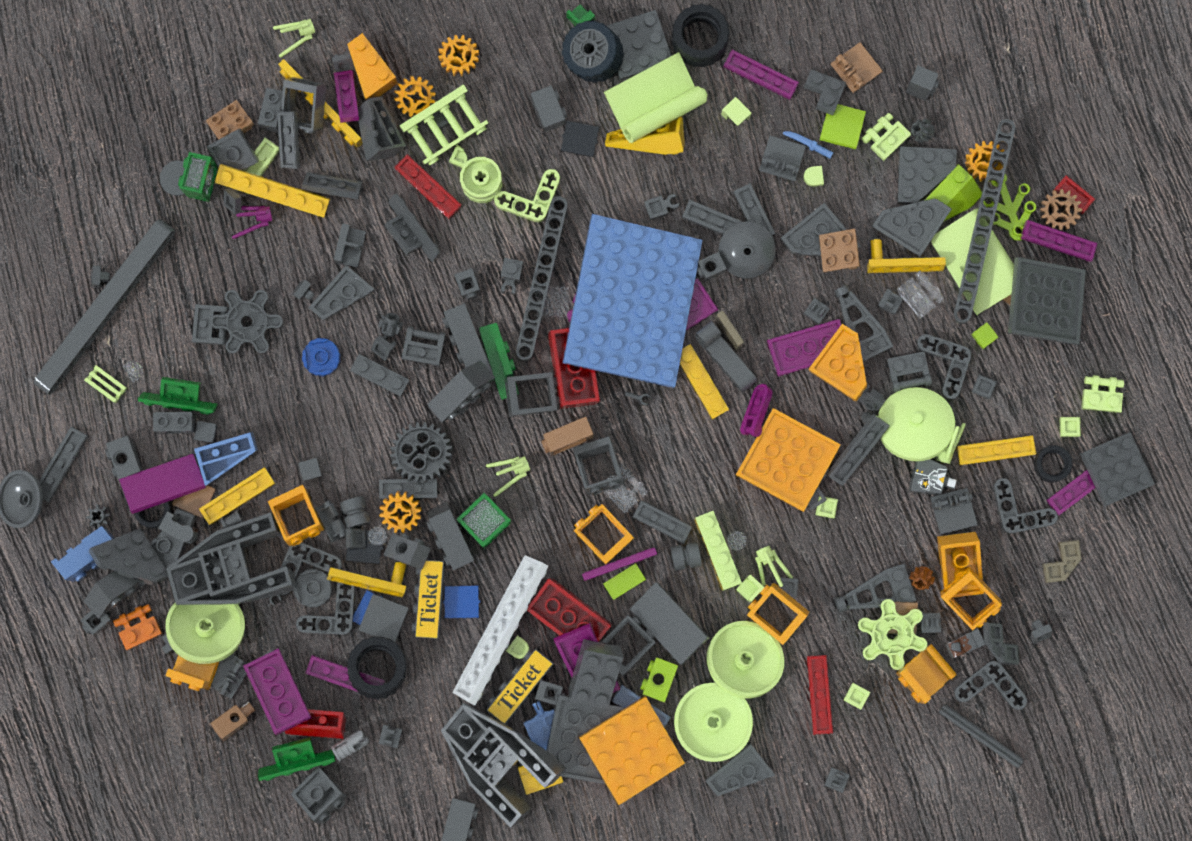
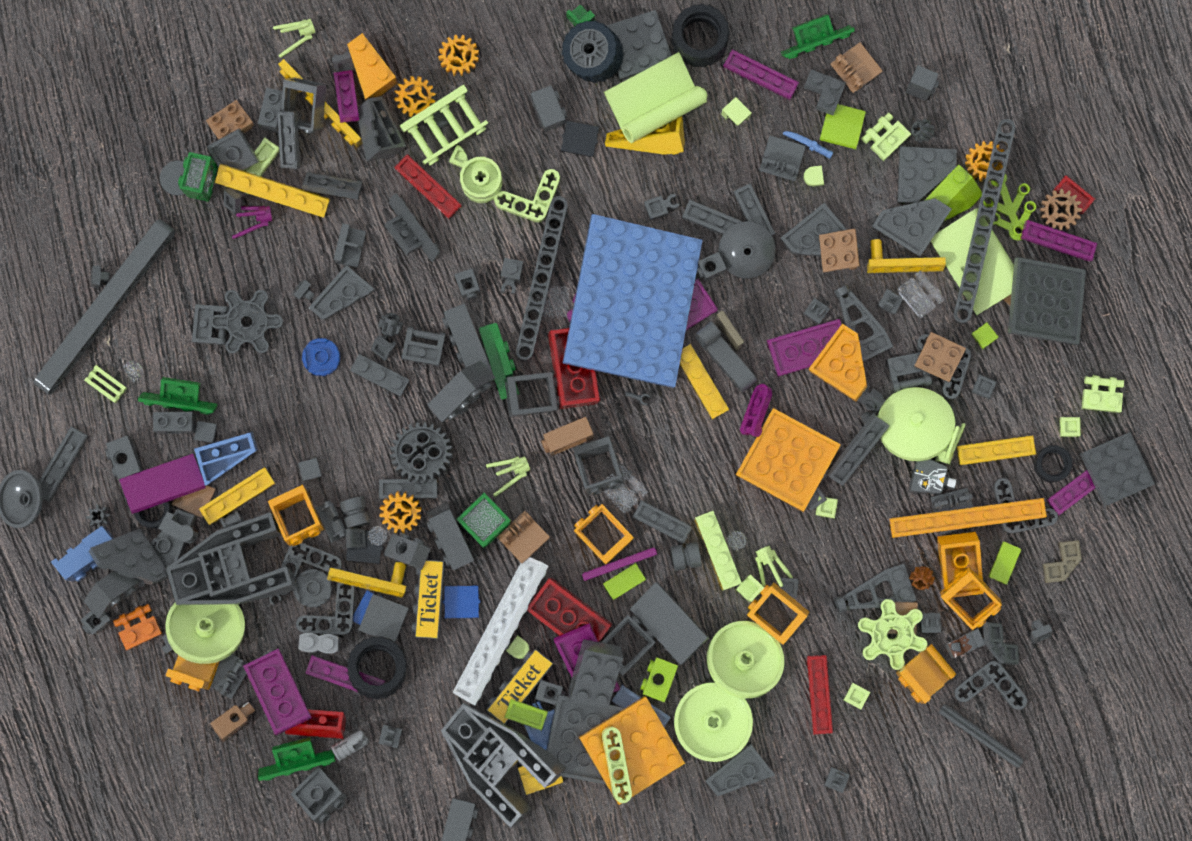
none -> light grey brick [298,633,341,654]
none -> medium nougat hinge [497,511,550,564]
none -> lime tile [504,699,548,731]
none -> yellowish green beam [602,726,632,803]
none -> green bracket [781,14,855,59]
none -> light orange tile [889,498,1047,538]
none -> medium nougat hinge [914,332,966,382]
none -> lime tile [988,541,1021,585]

